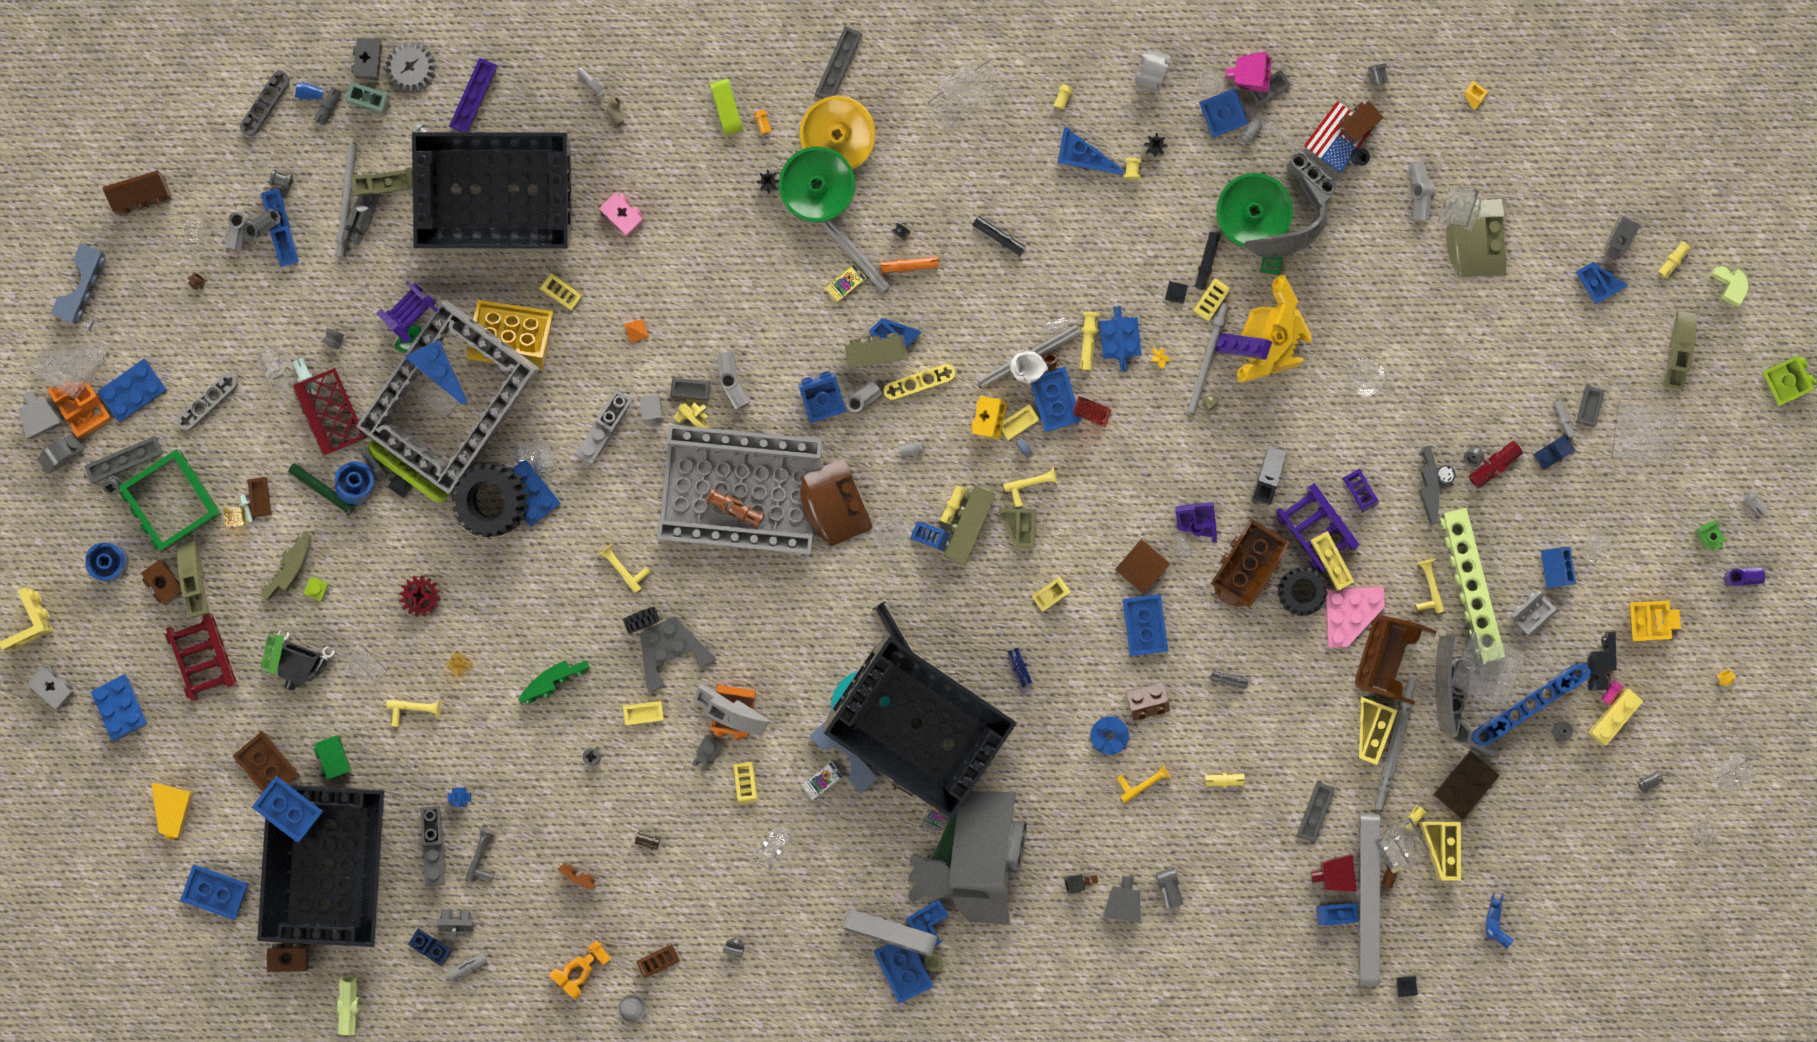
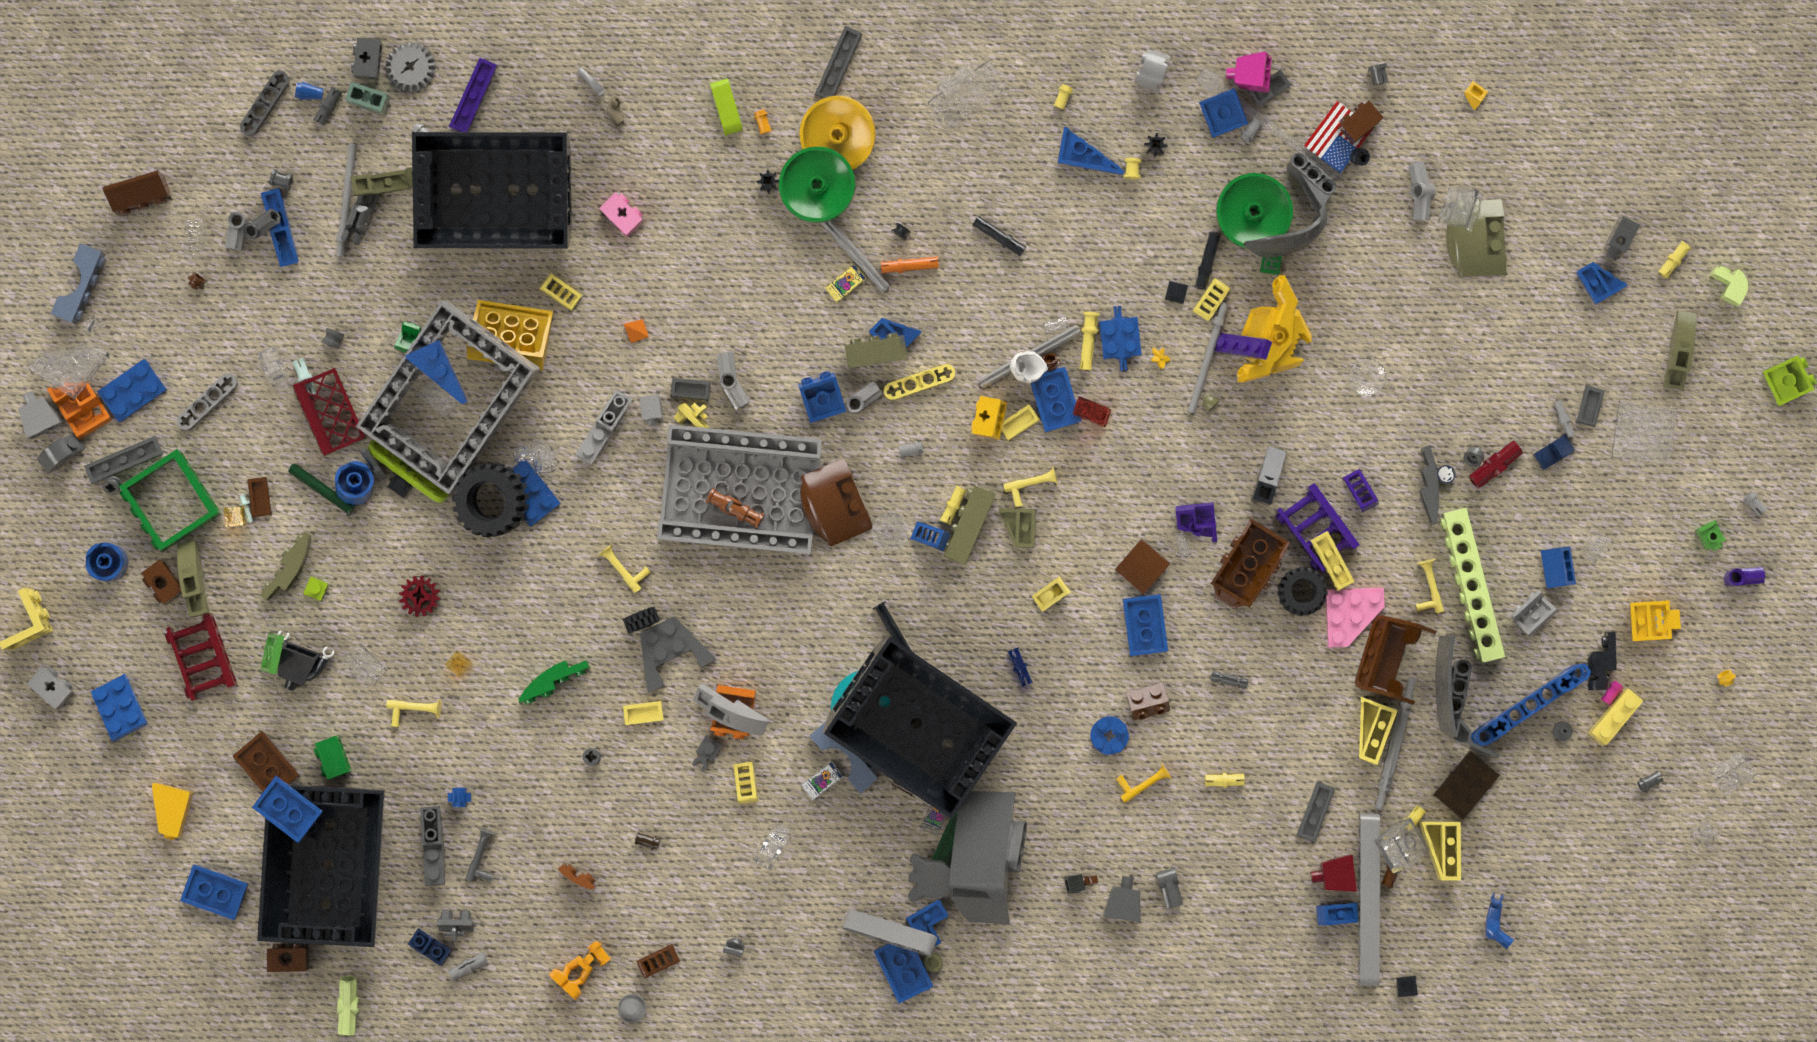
dark purple fence [376,281,438,343] -> none
sand blue tile [1016,438,1033,458] -> none
clear plate [1451,632,1526,708] -> none

